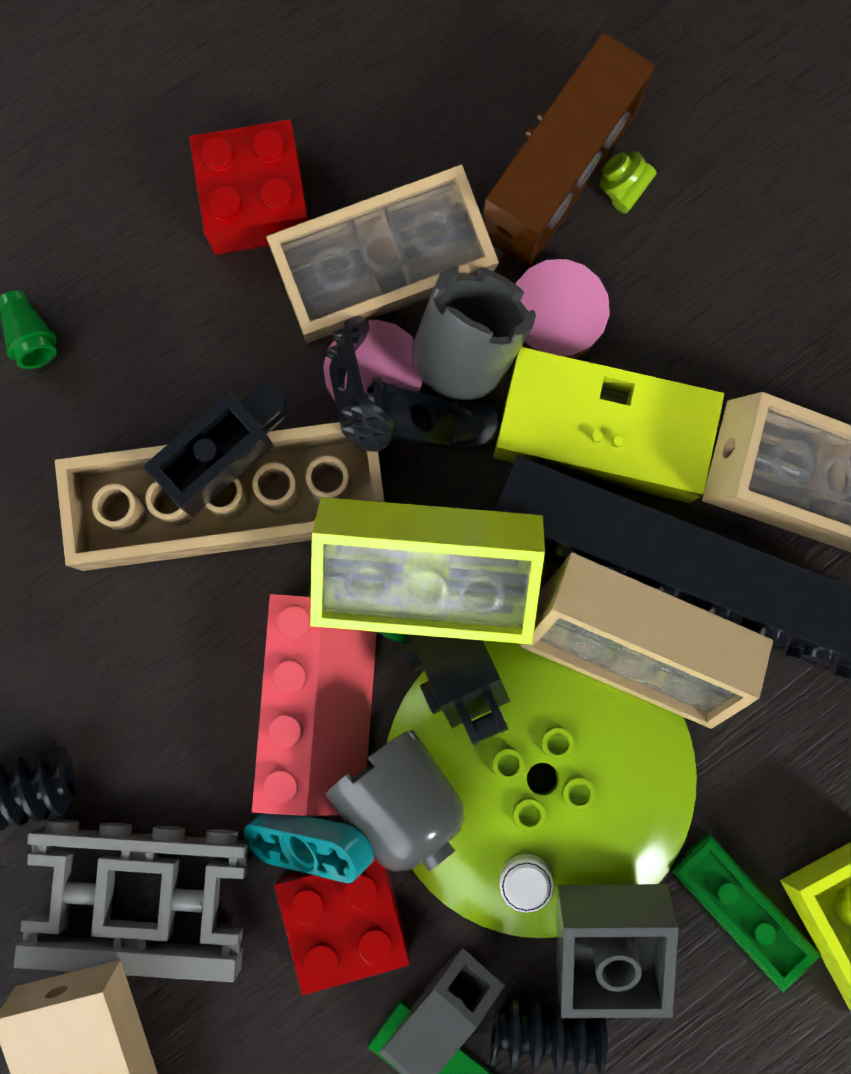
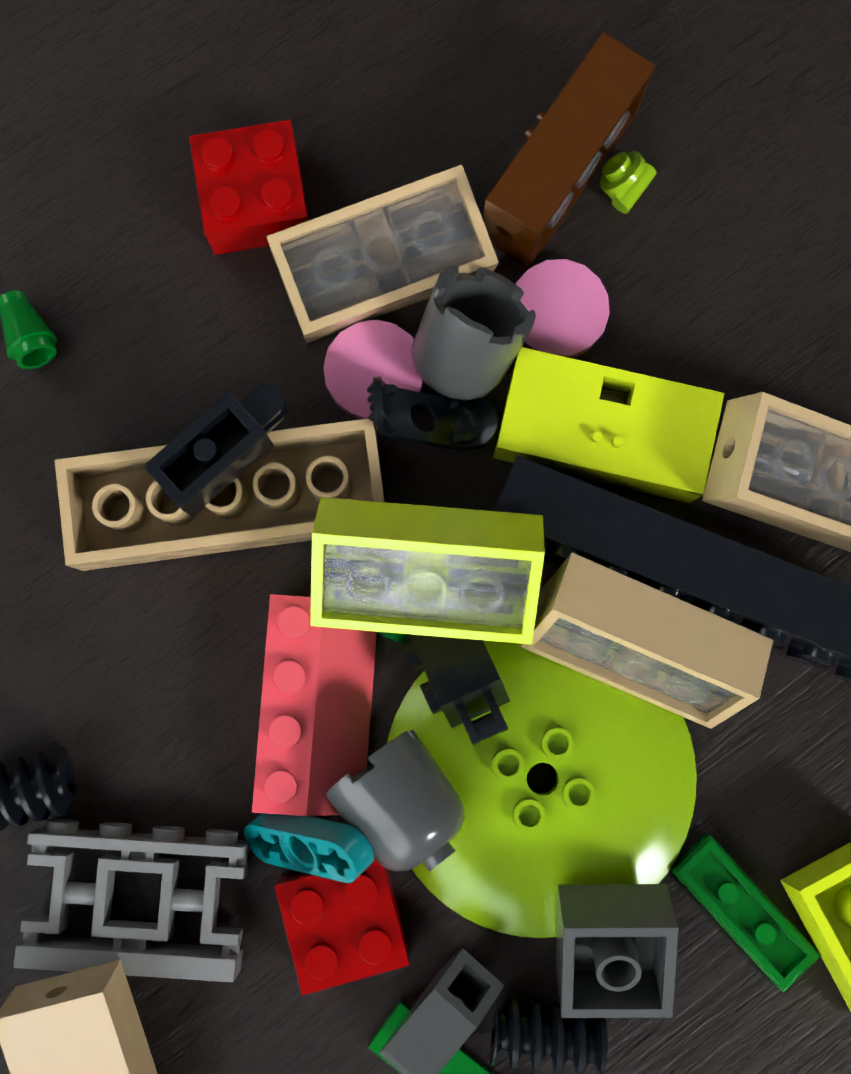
black piece [326,316,394,452] -> none
white piece [499,853,554,913] -> none

